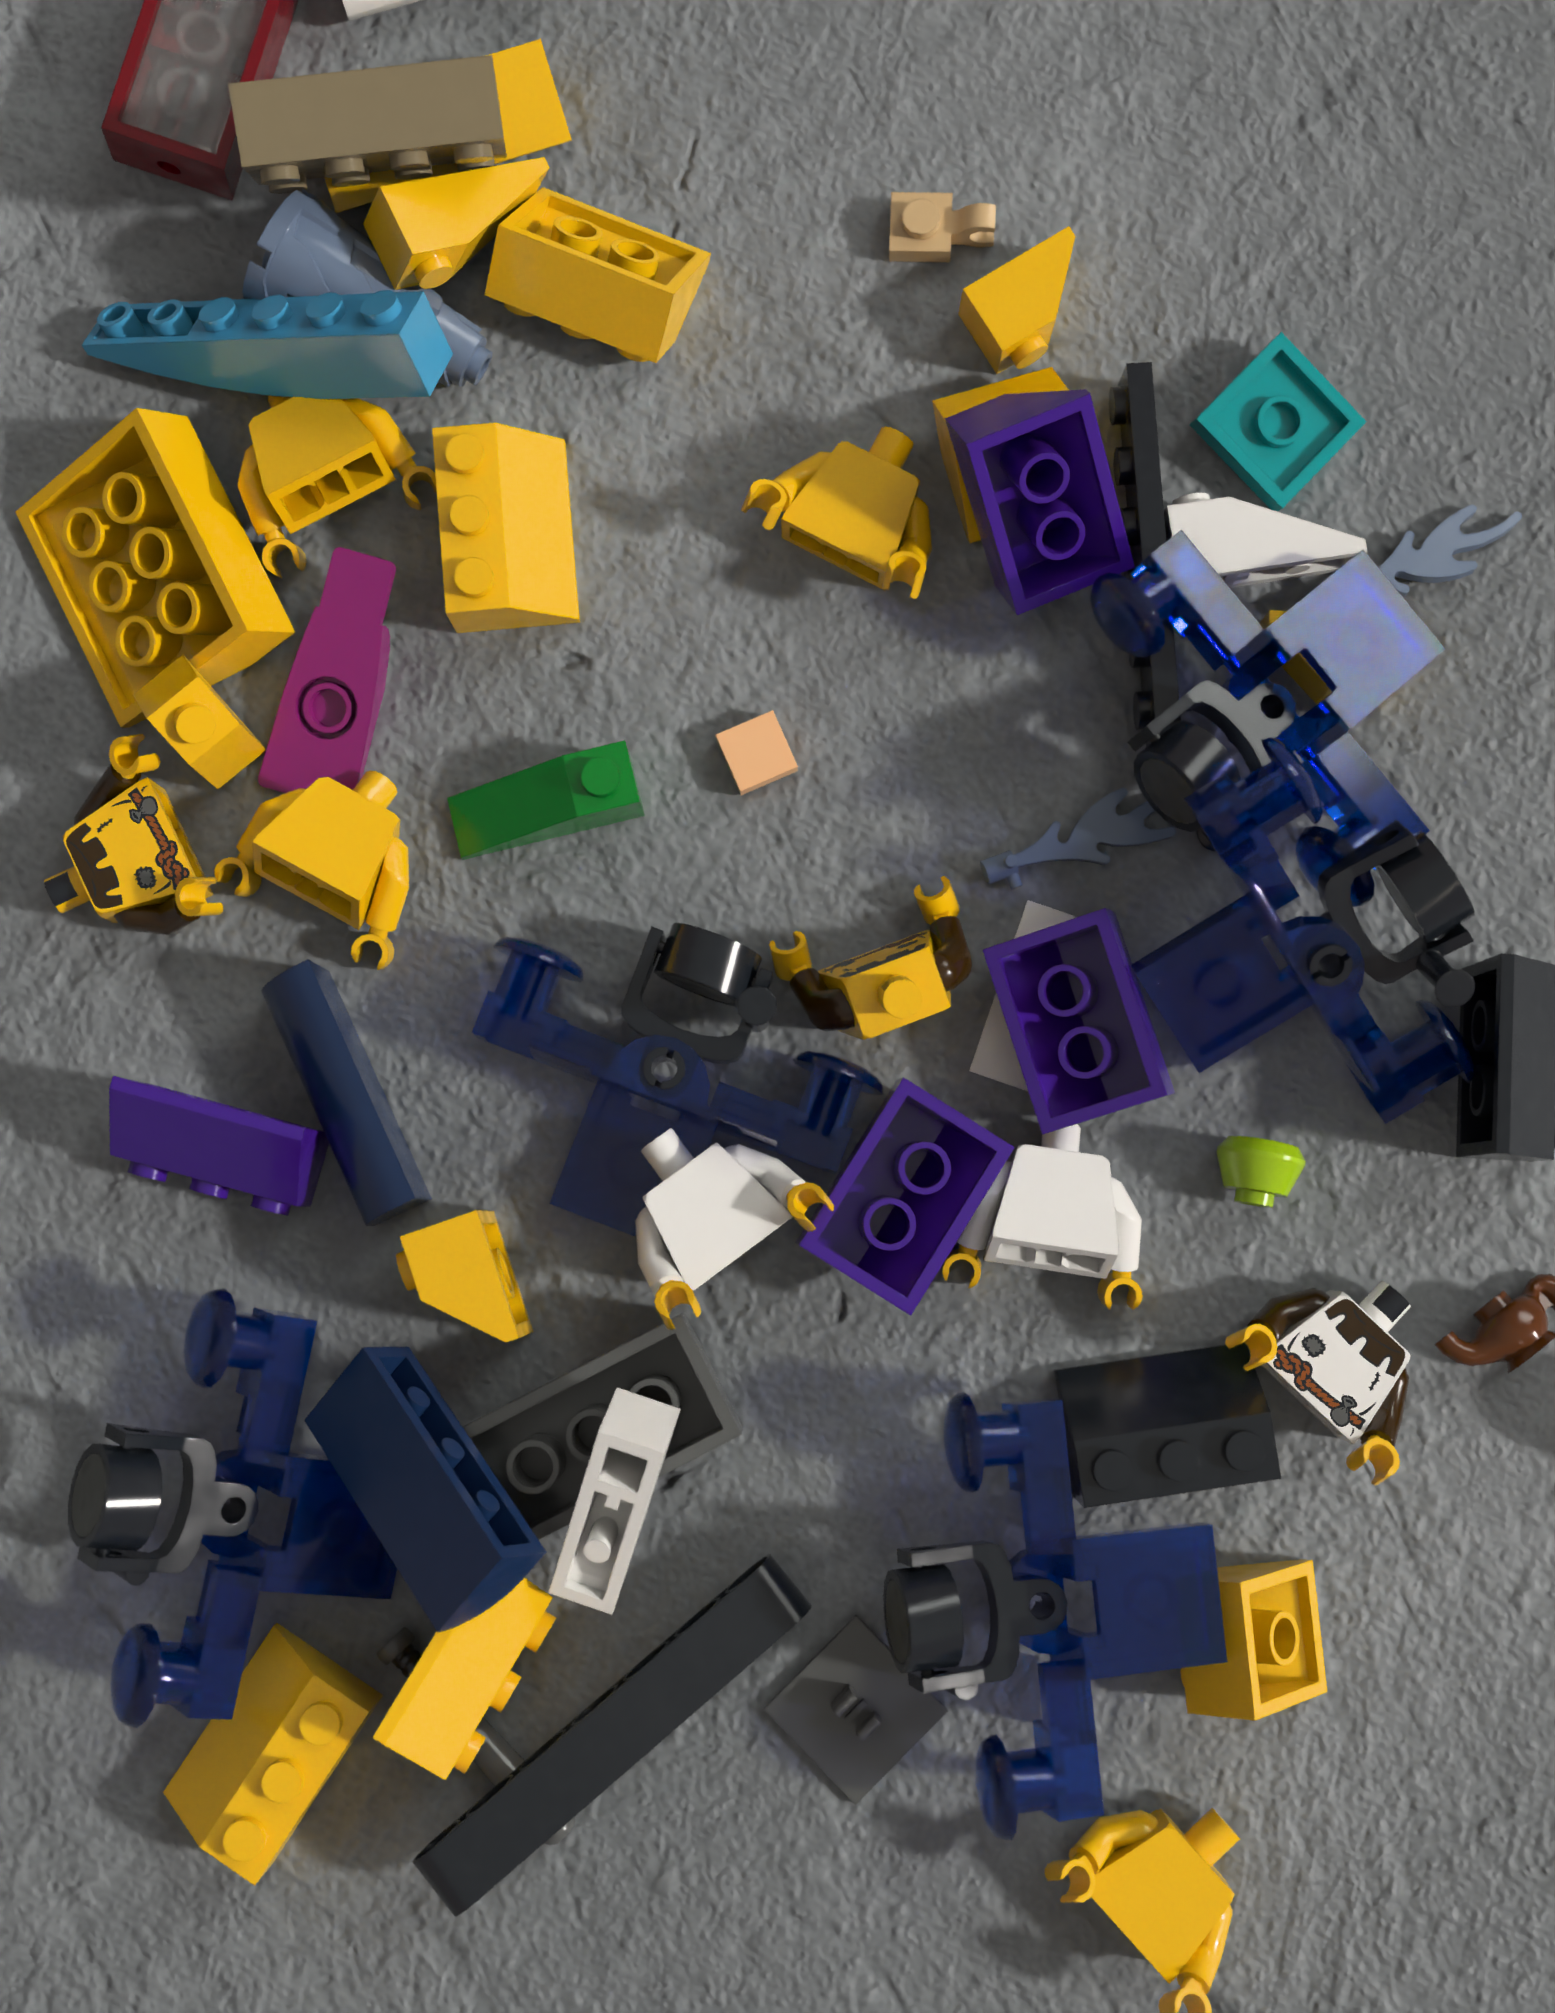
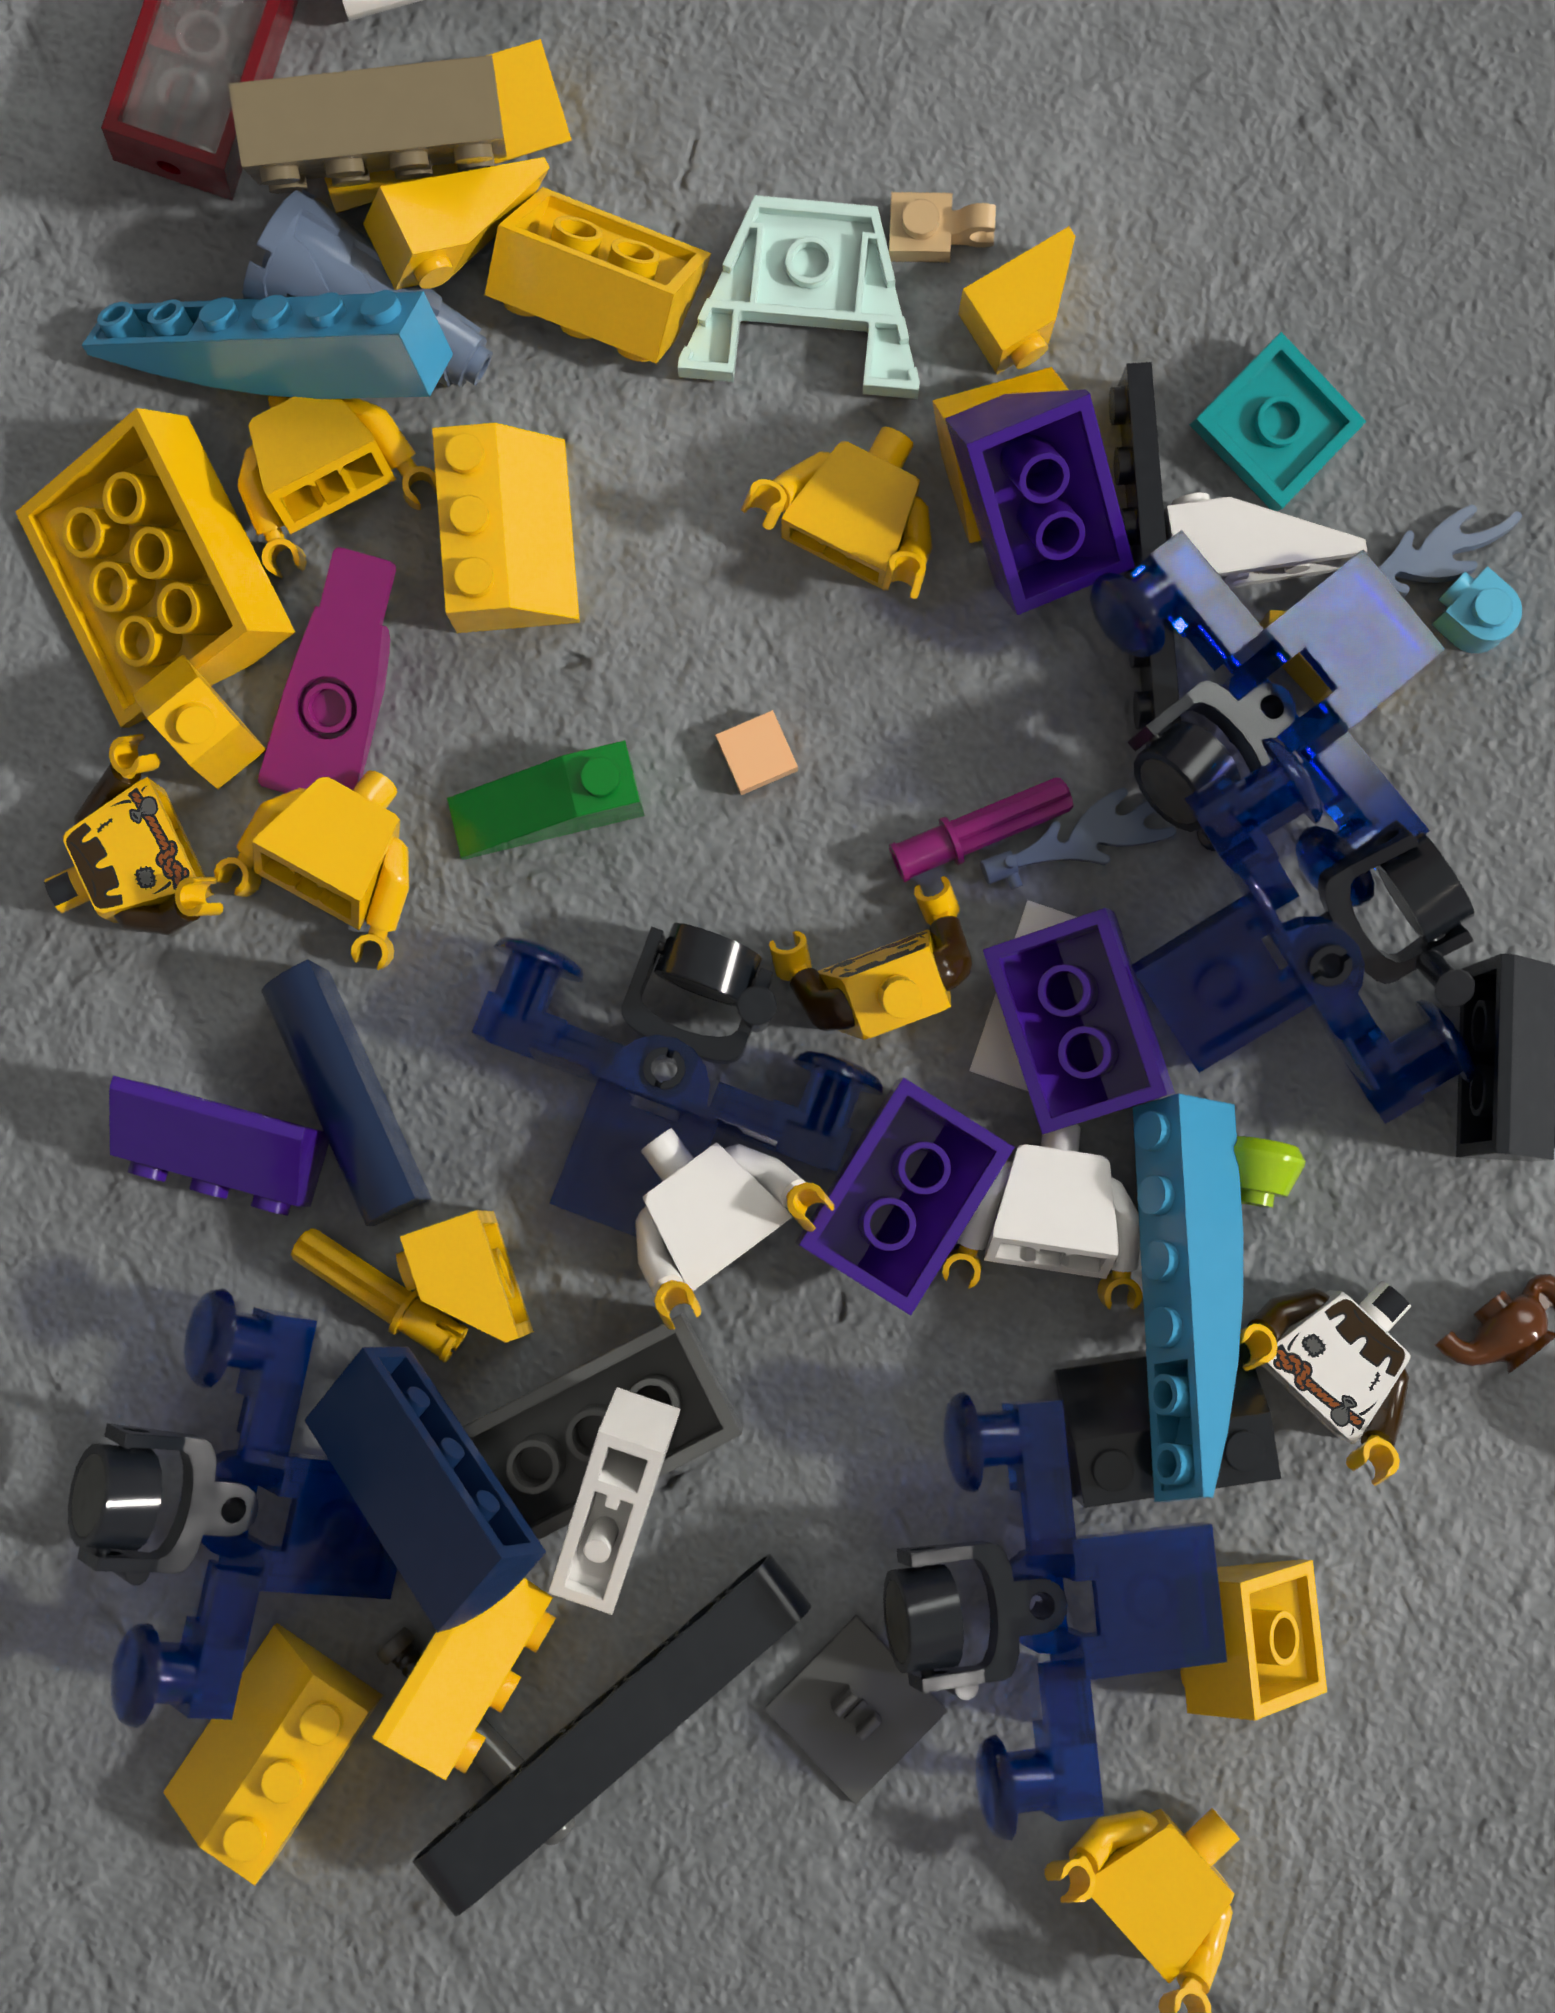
none -> yellow axle [291,1228,468,1363]
none -> light aqua wing [678,195,920,399]
none -> magenta axle [889,777,1074,882]
none -> dark azure slope [1133,1093,1243,1502]
none -> medium azure plate [1431,566,1522,654]

